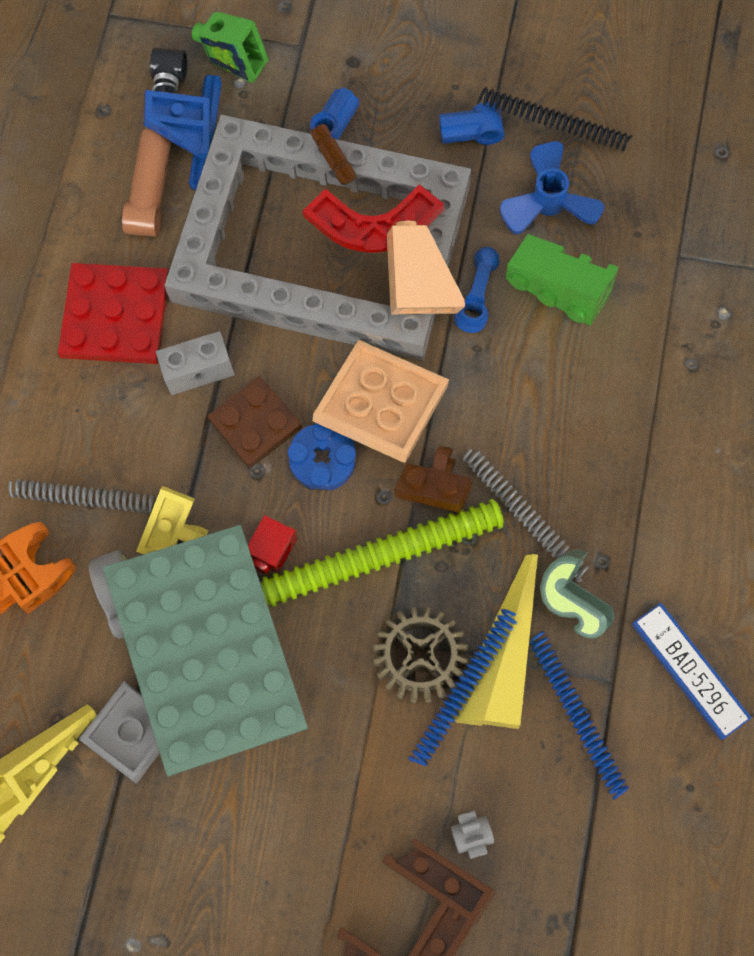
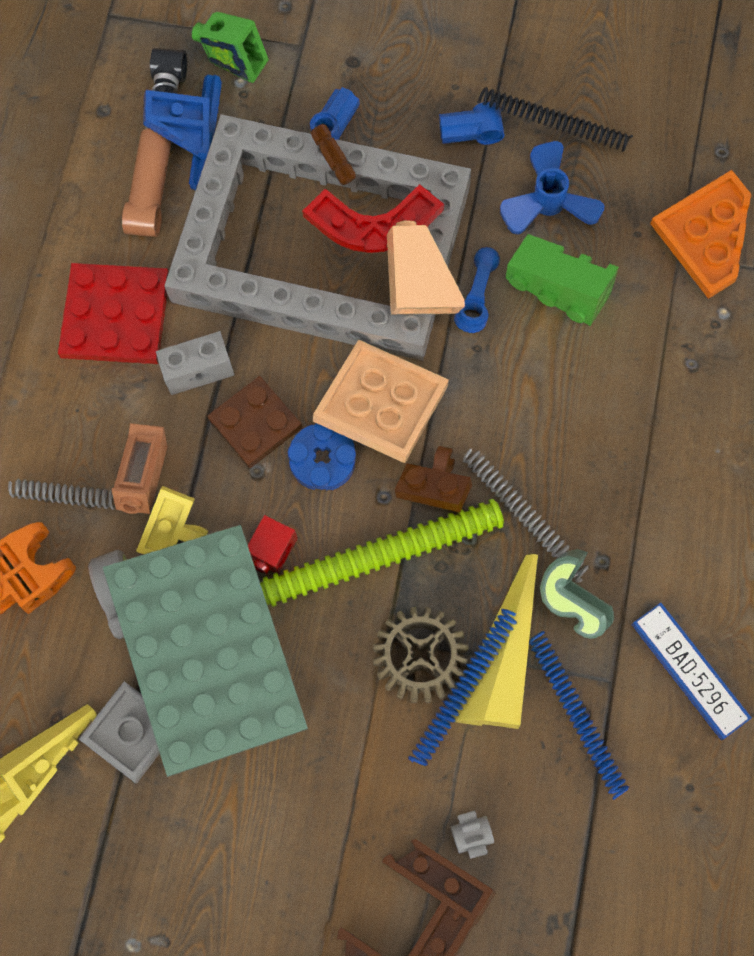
none -> nougat window [111,423,167,514]
none -> orange plate [650,170,751,299]

